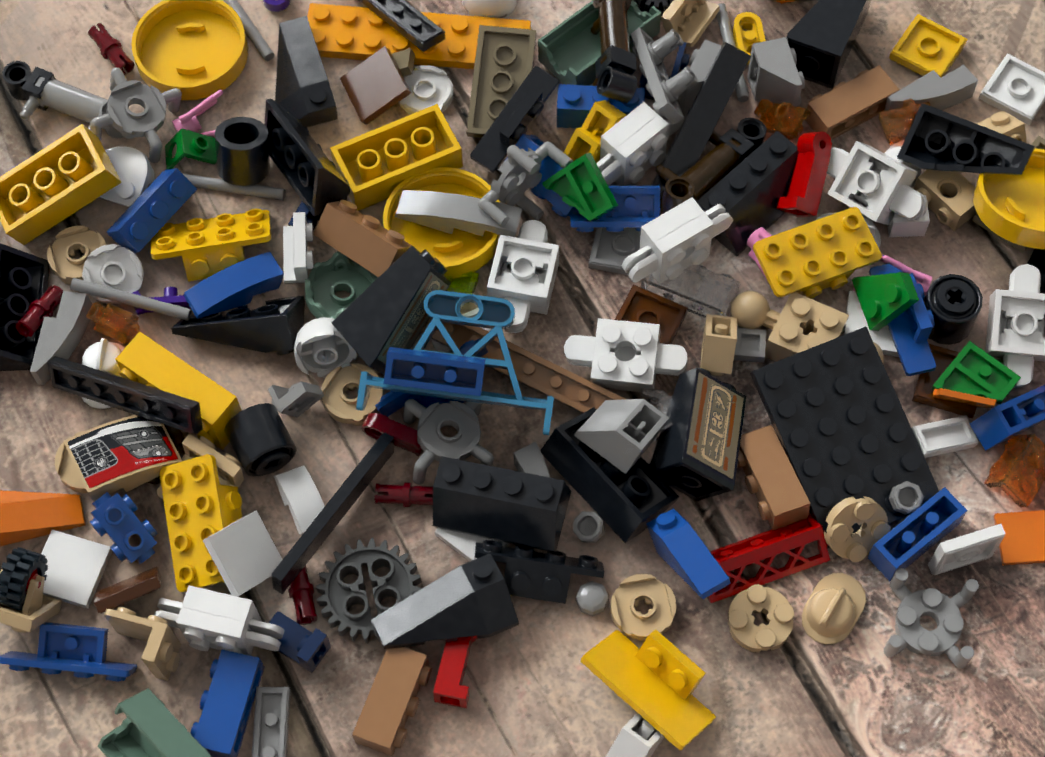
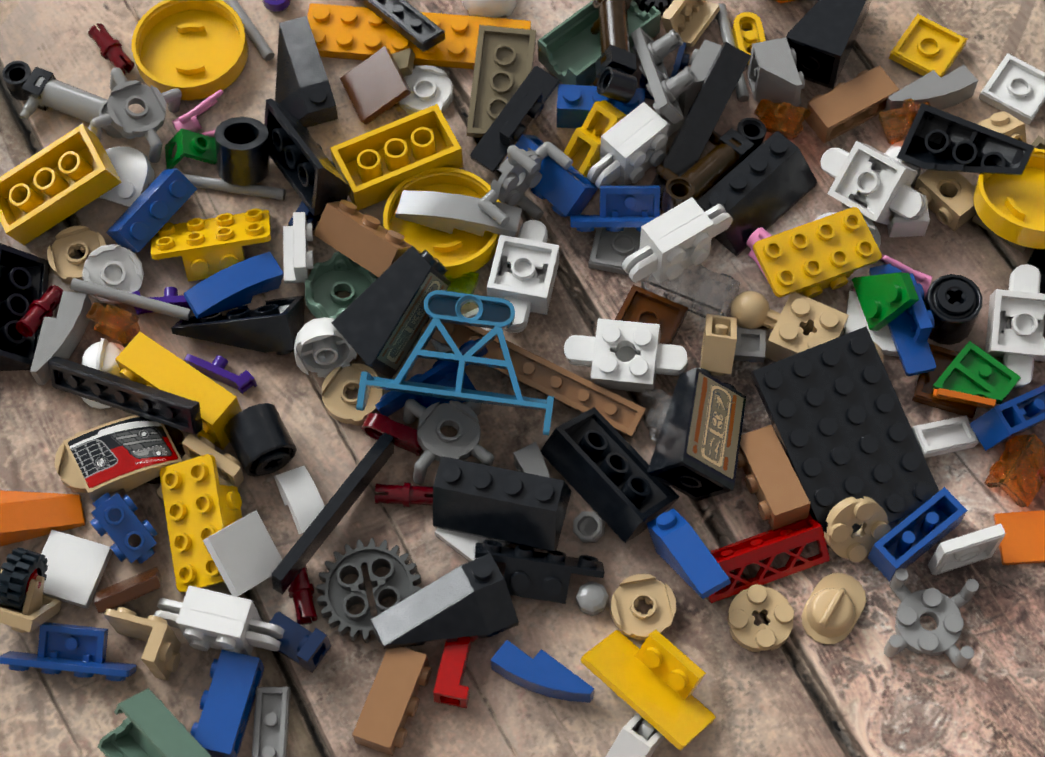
light grey bracket [268,381,324,417] -> none
blue brick [384,347,485,396] -> none
green wing [542,153,619,221] -> none
light grey slope [574,399,669,474] -> none
red leg [777,131,832,217] -> none
light grey tile [889,481,924,515] -> none
none -> dark purple piece [184,354,257,394]
none -> blue slope [490,640,595,703]

